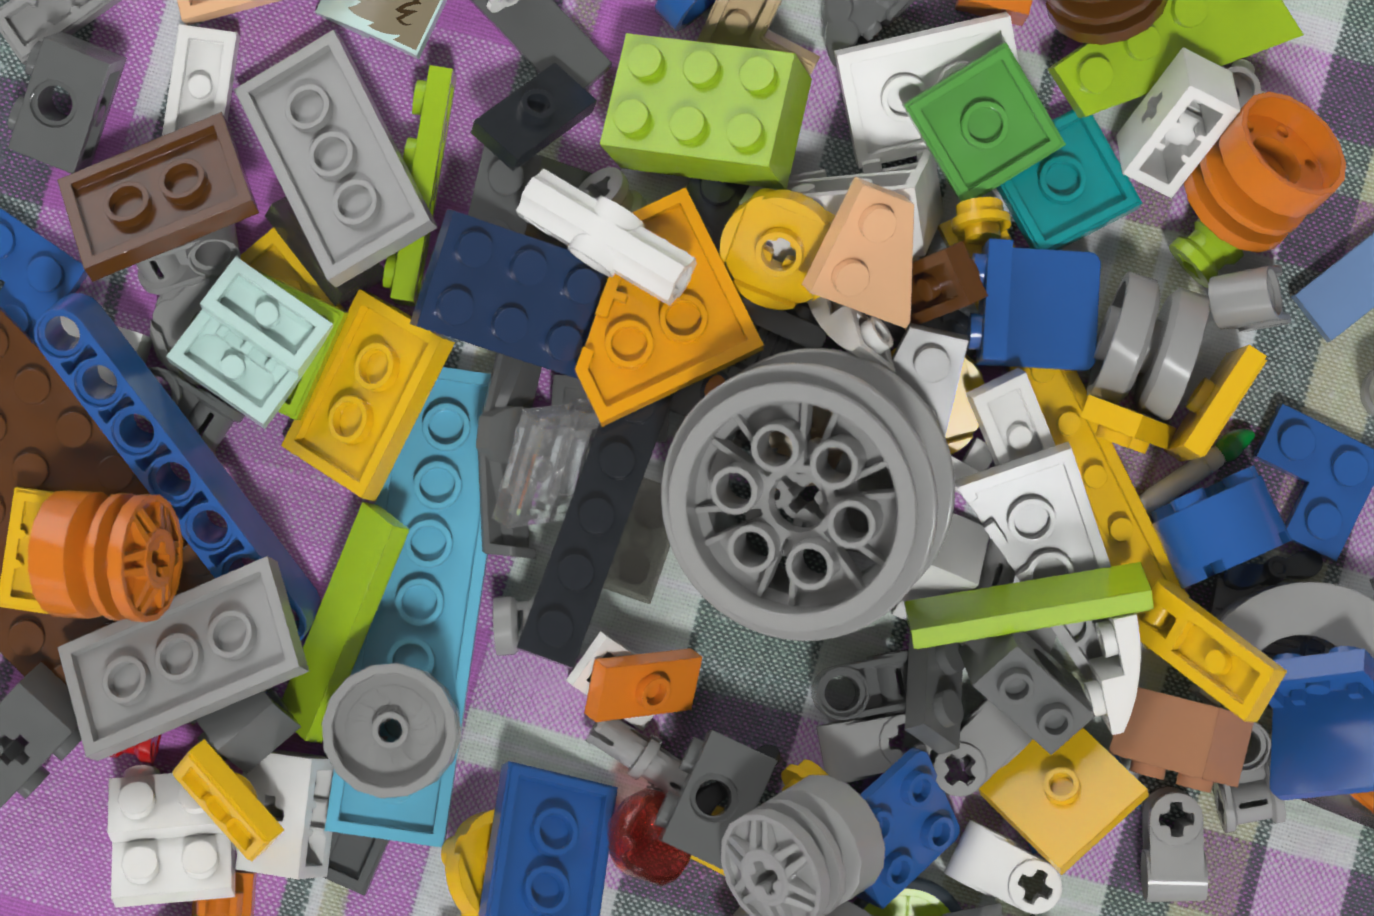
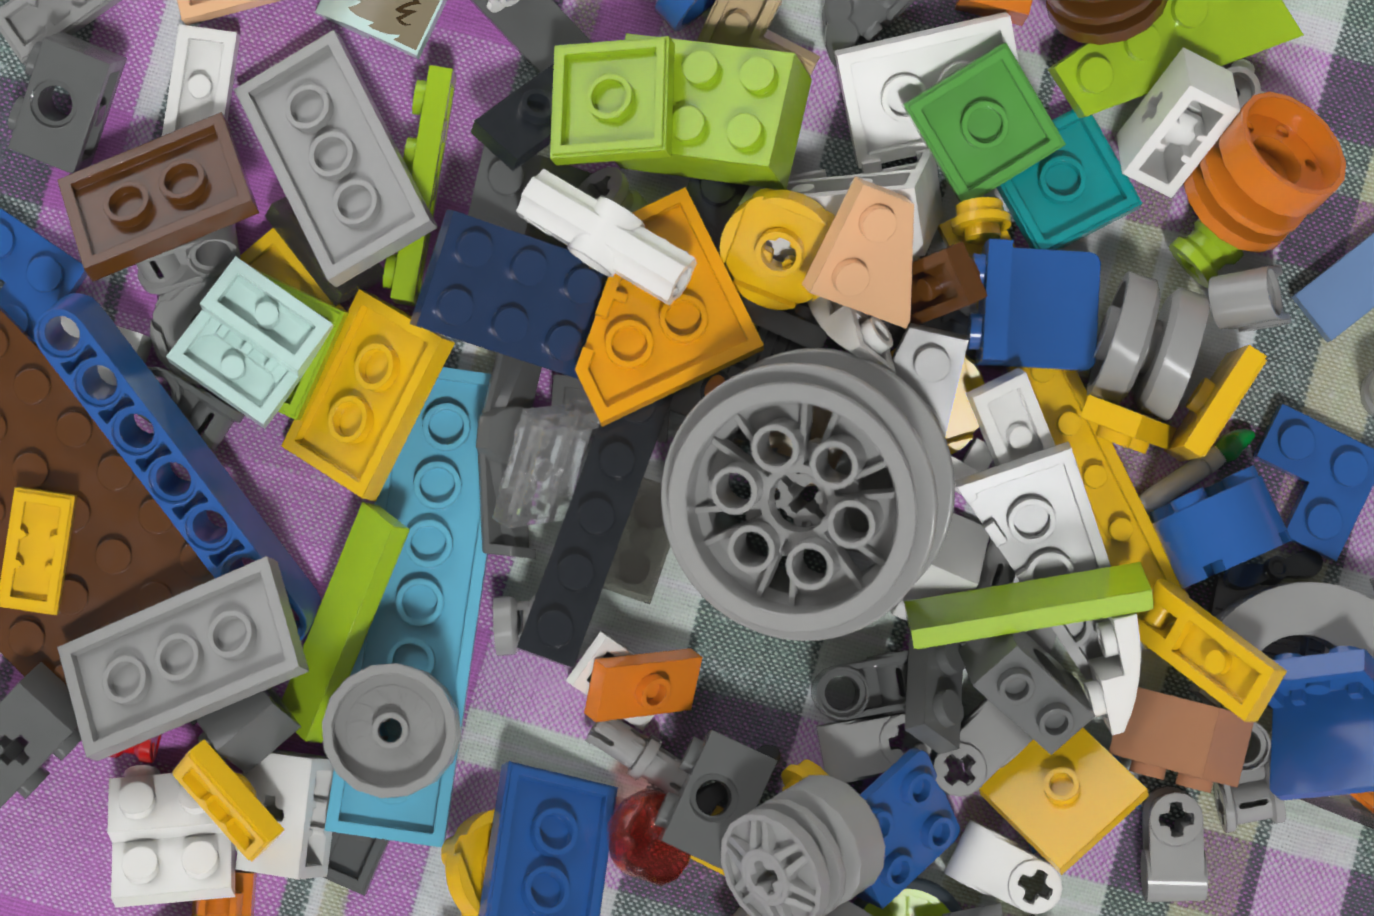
orange wheel [28,490,183,622] -> none
none -> lime tile [550,36,675,165]

